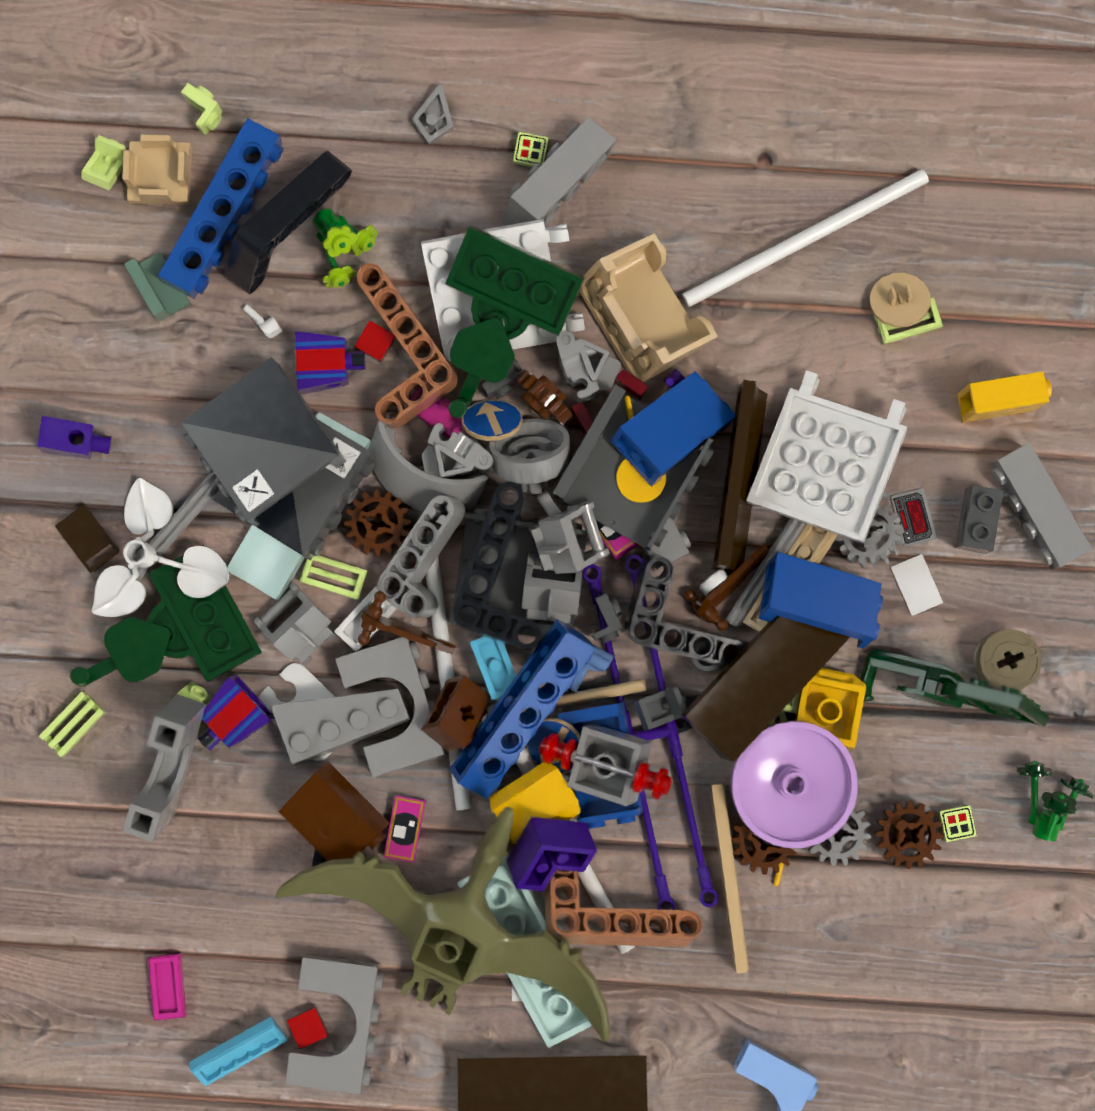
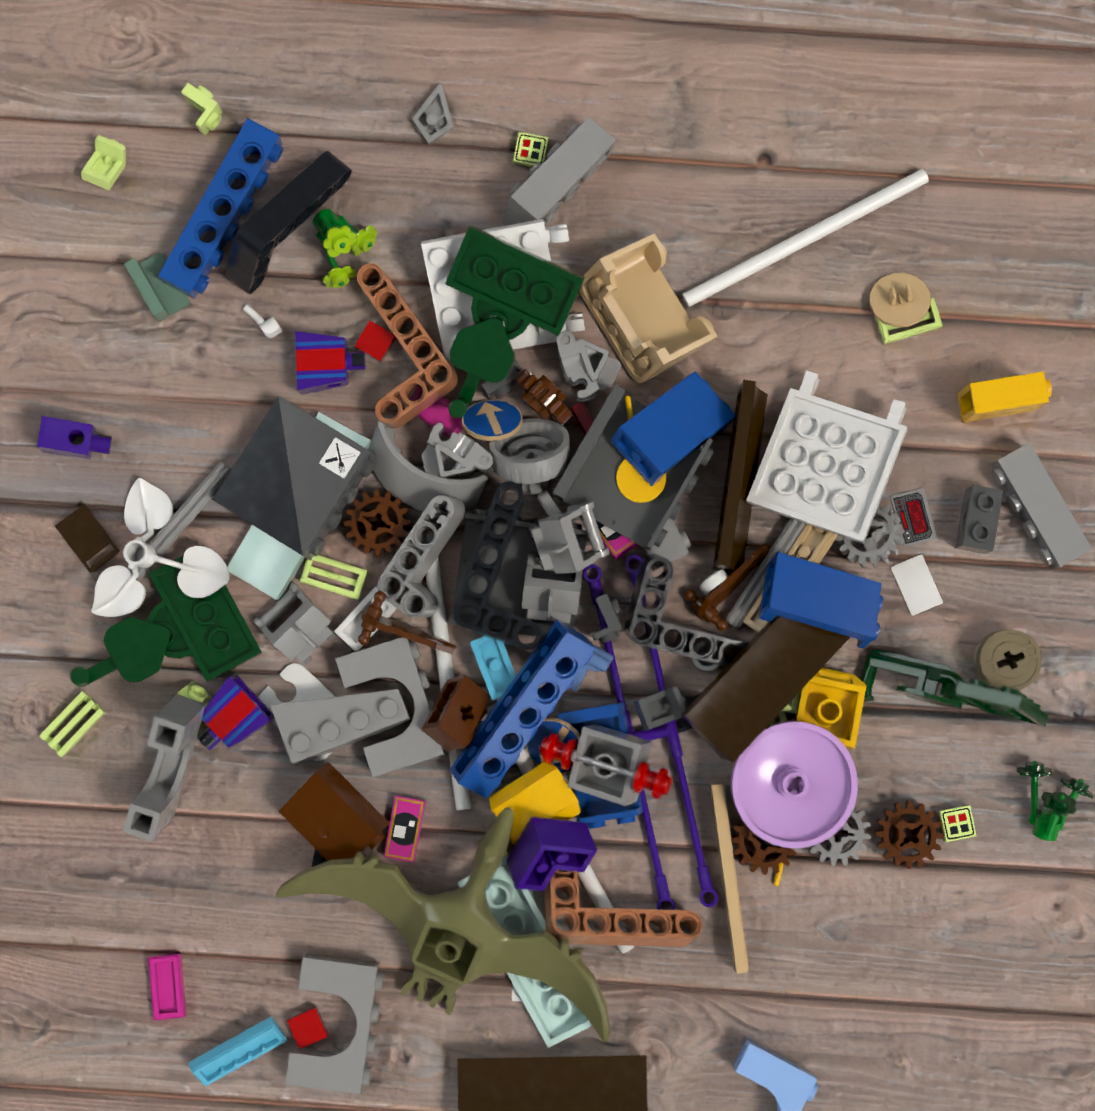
tan panel [122,135,192,205] -> none
panel [181,357,347,527] -> none
tan bar [556,679,646,708] -> none
dark red tile [615,370,647,400] -> none
dark purple hand [663,369,685,388] -> none

